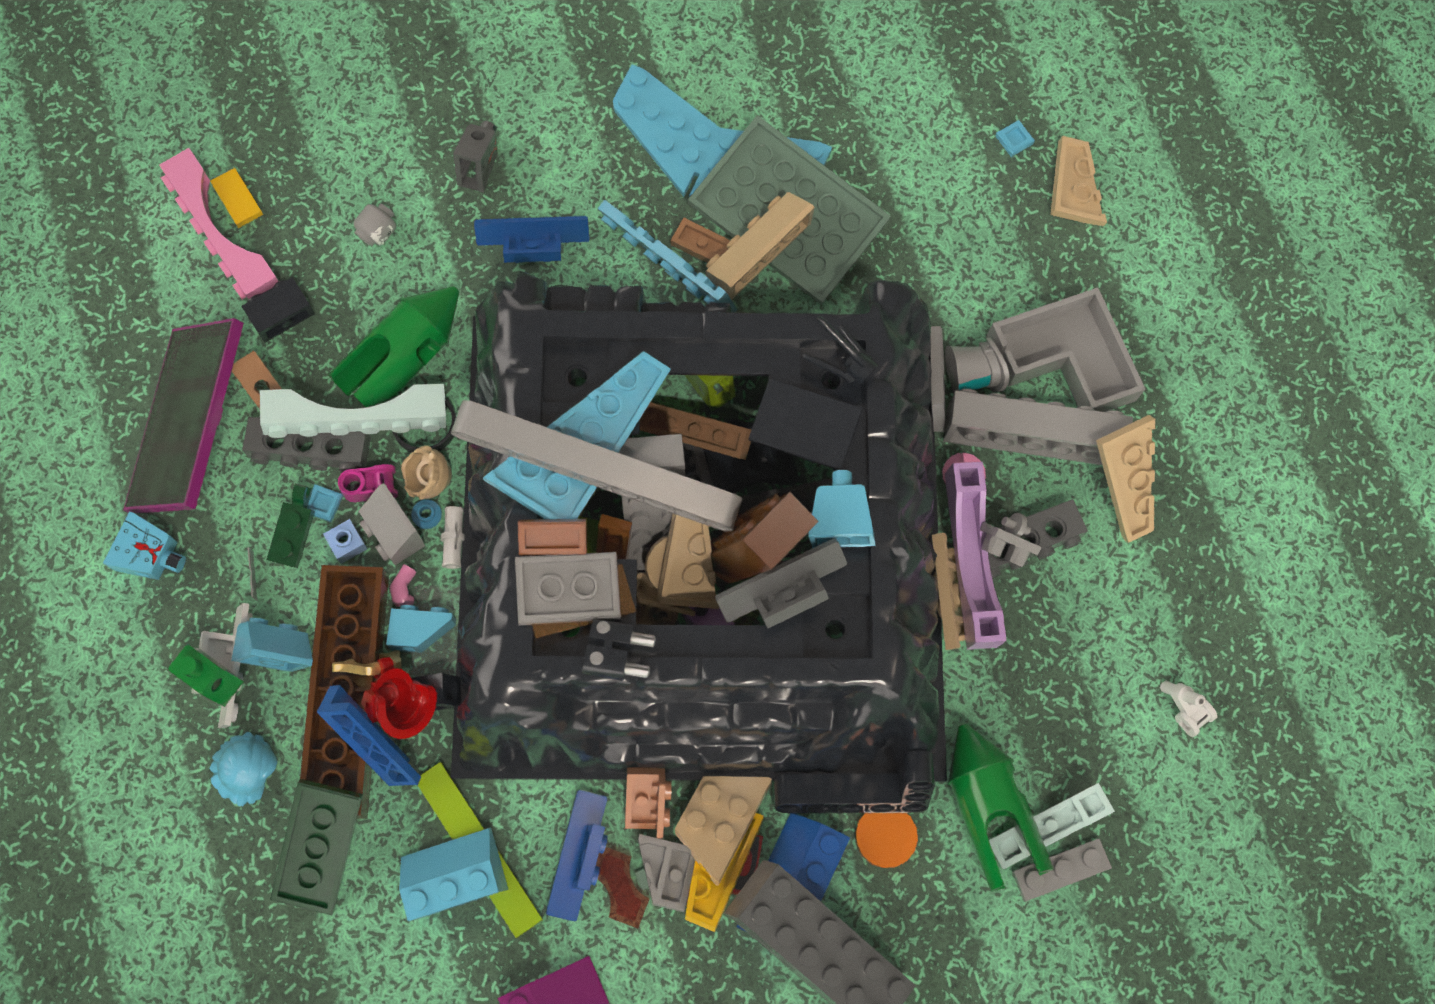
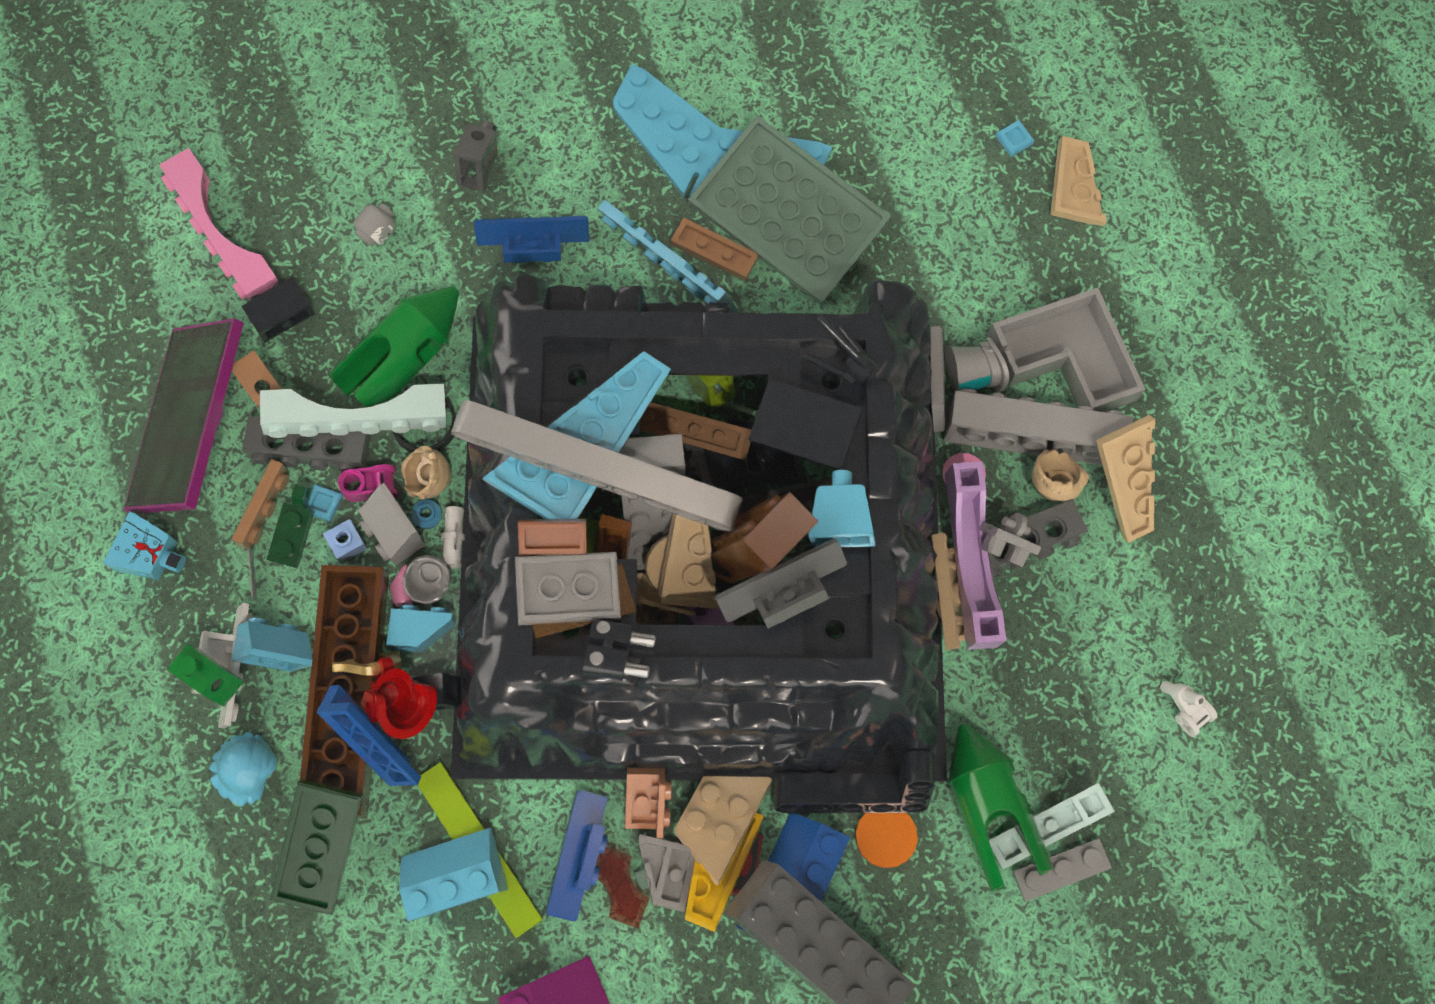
yellow tile [210,168,263,228] -> none
tan slope [706,192,815,300] -> none
none -> medium nougat plate [231,459,289,550]
none -> light grey hair [402,554,451,604]
none -> tan hair [1031,449,1089,501]

